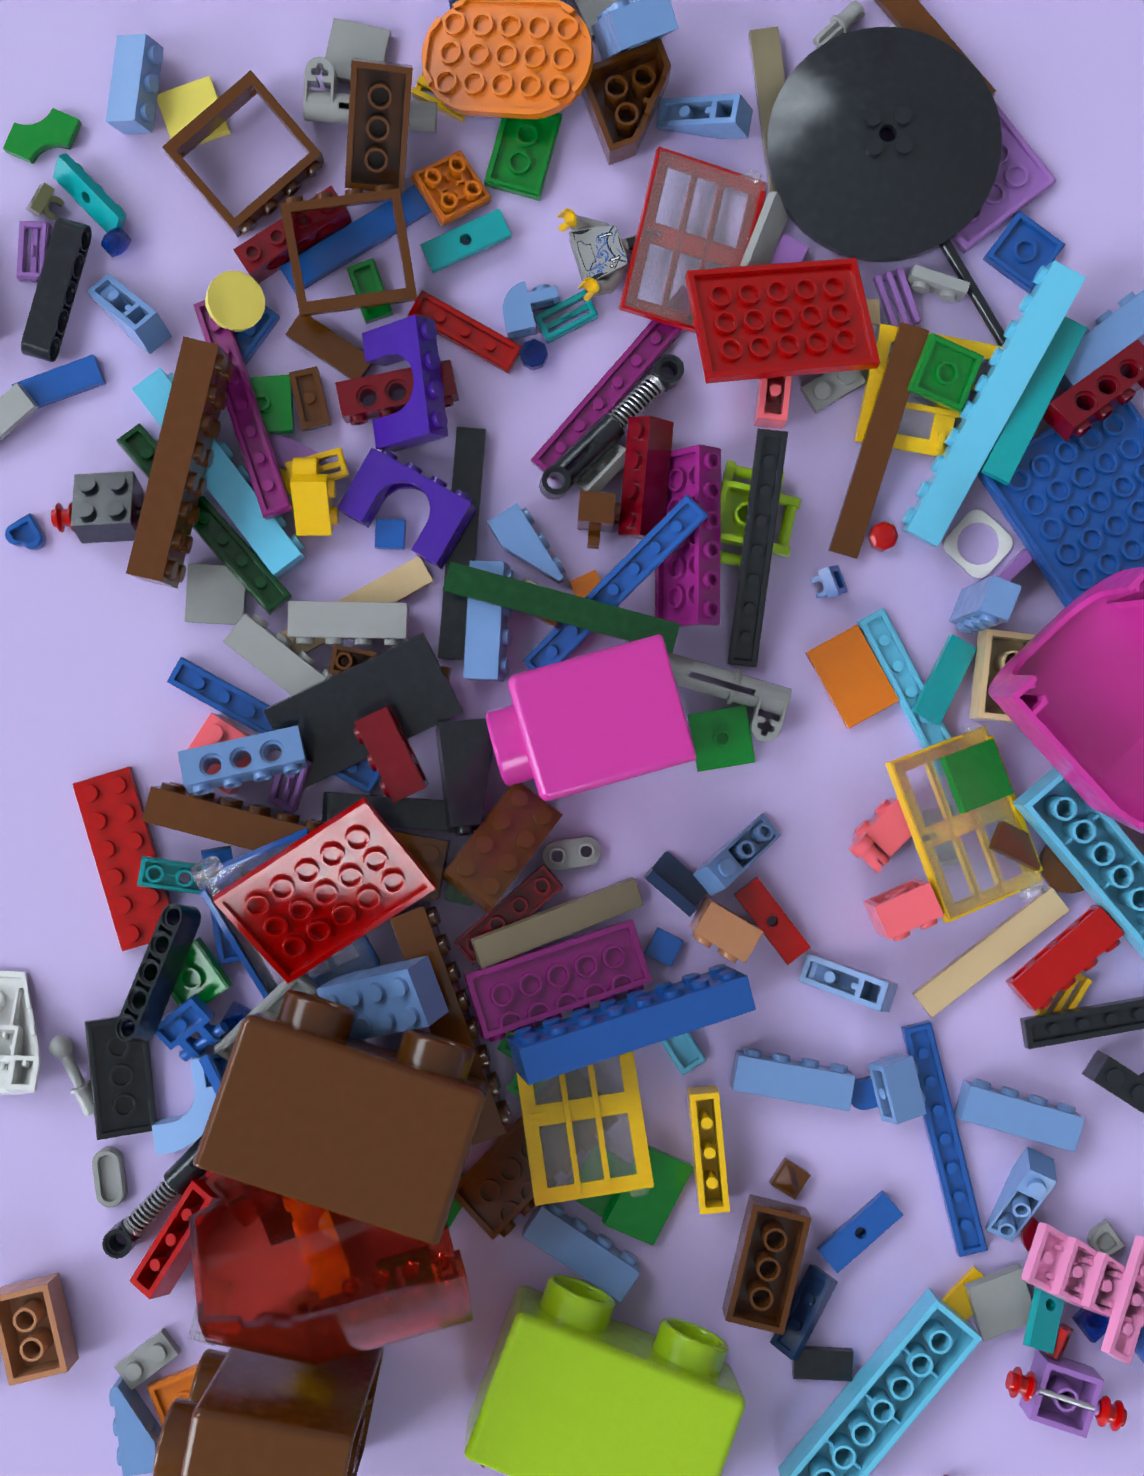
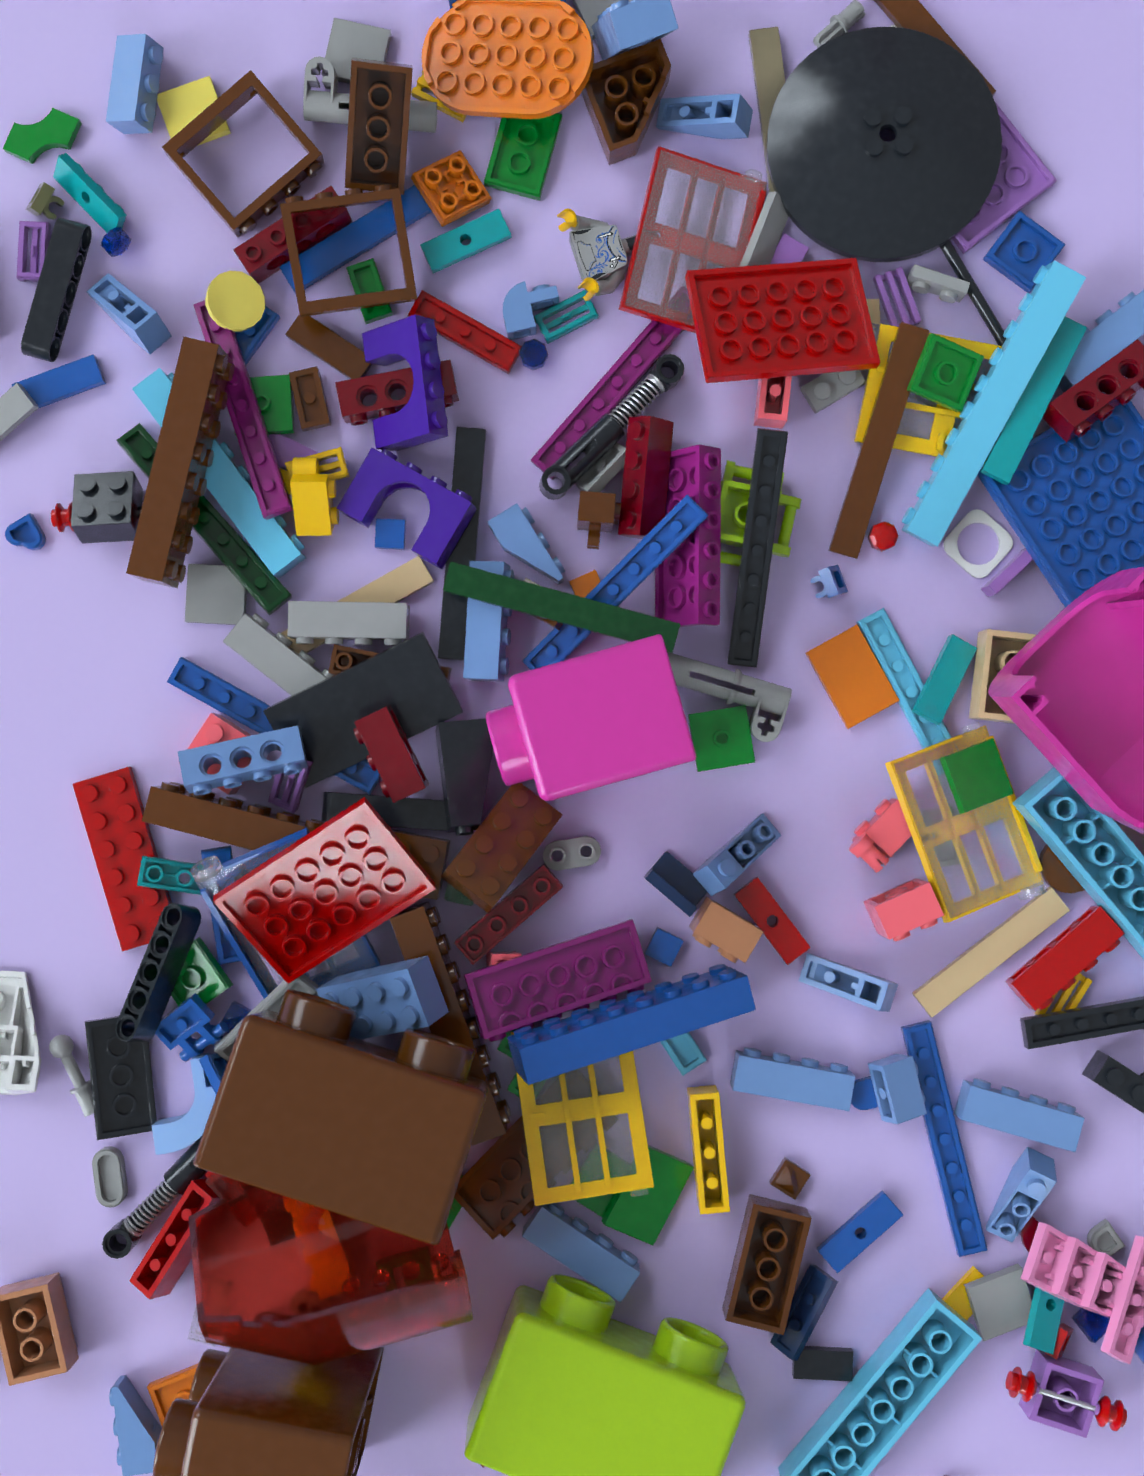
light grey plate [114,1327,181,1391] -> none
dark tan tile [471,877,643,969] -> none
medium blue brick [949,575,1022,634] -> none
reddish brown tile [989,821,1041,871] -> none

